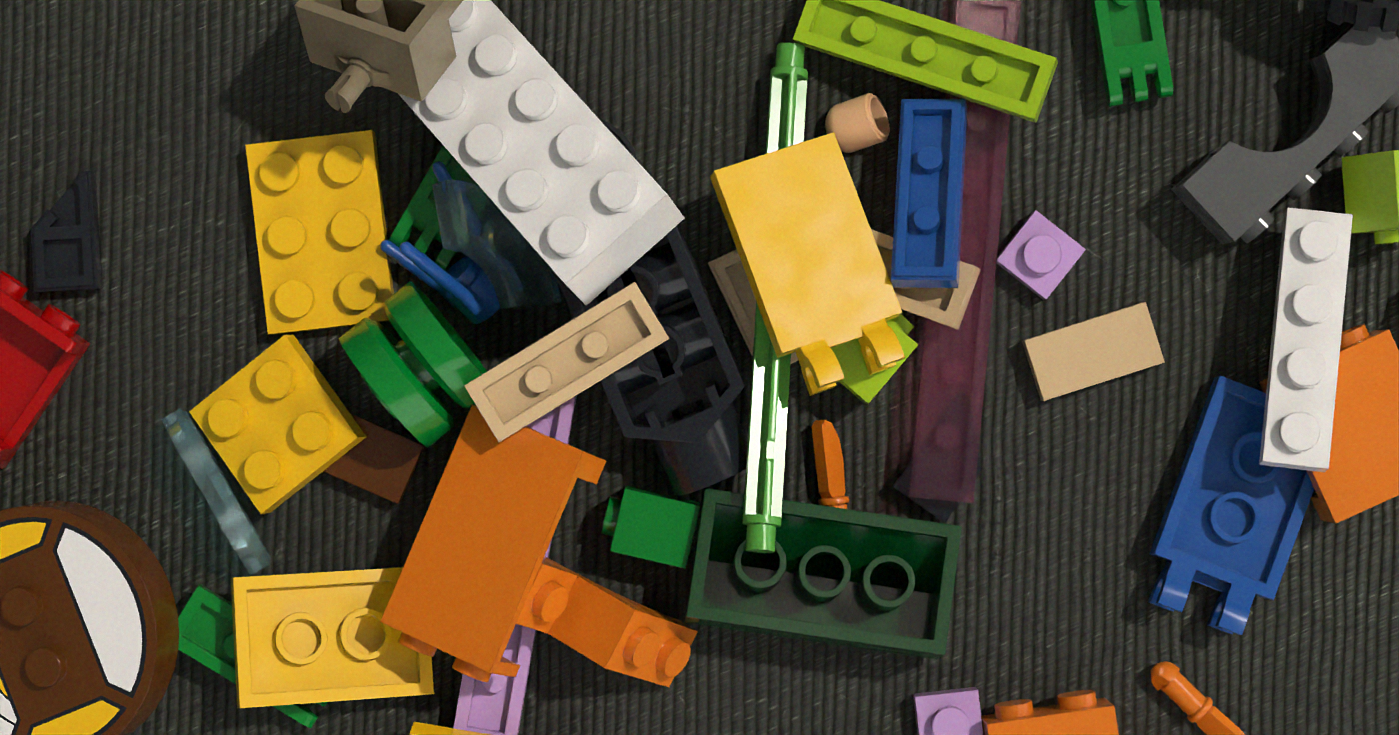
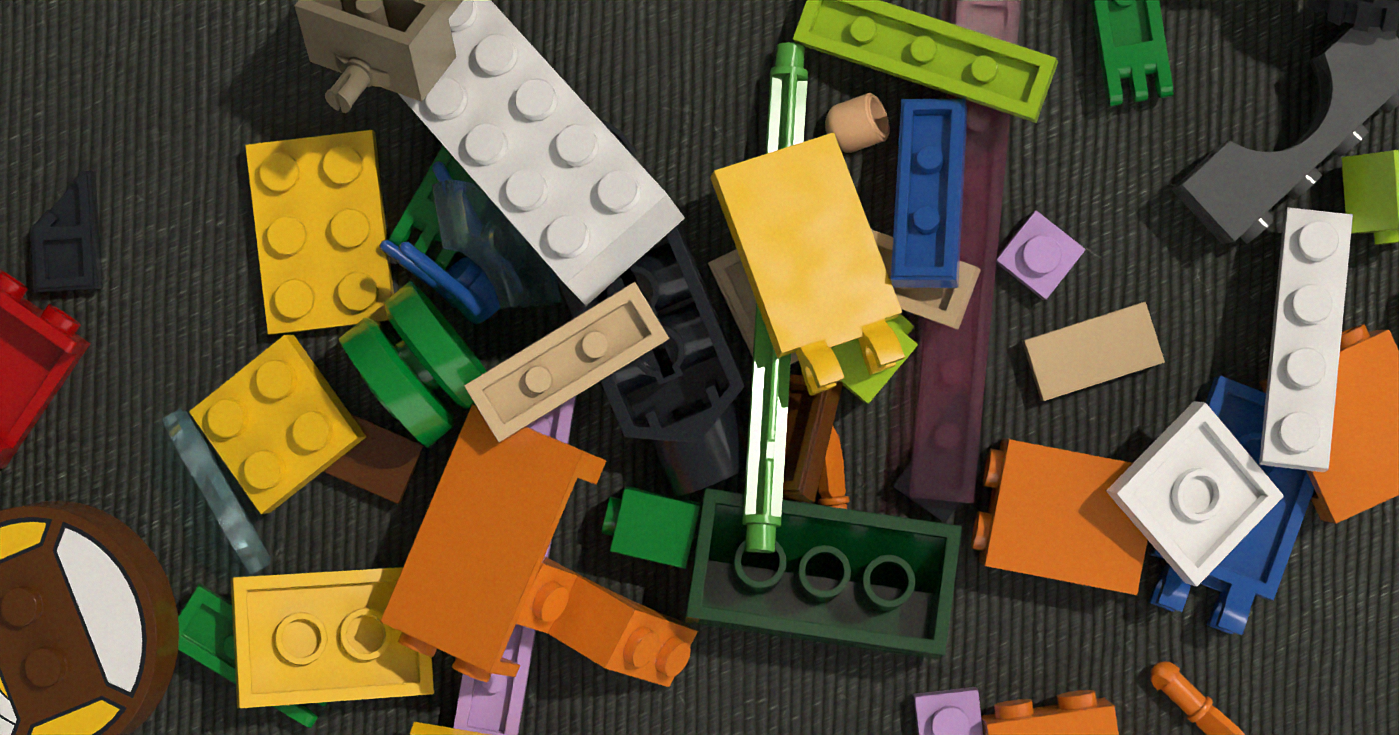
none -> reddish brown tile [782,375,843,503]
none -> orange panel [971,438,1148,595]
none -> white plate [1106,401,1284,587]

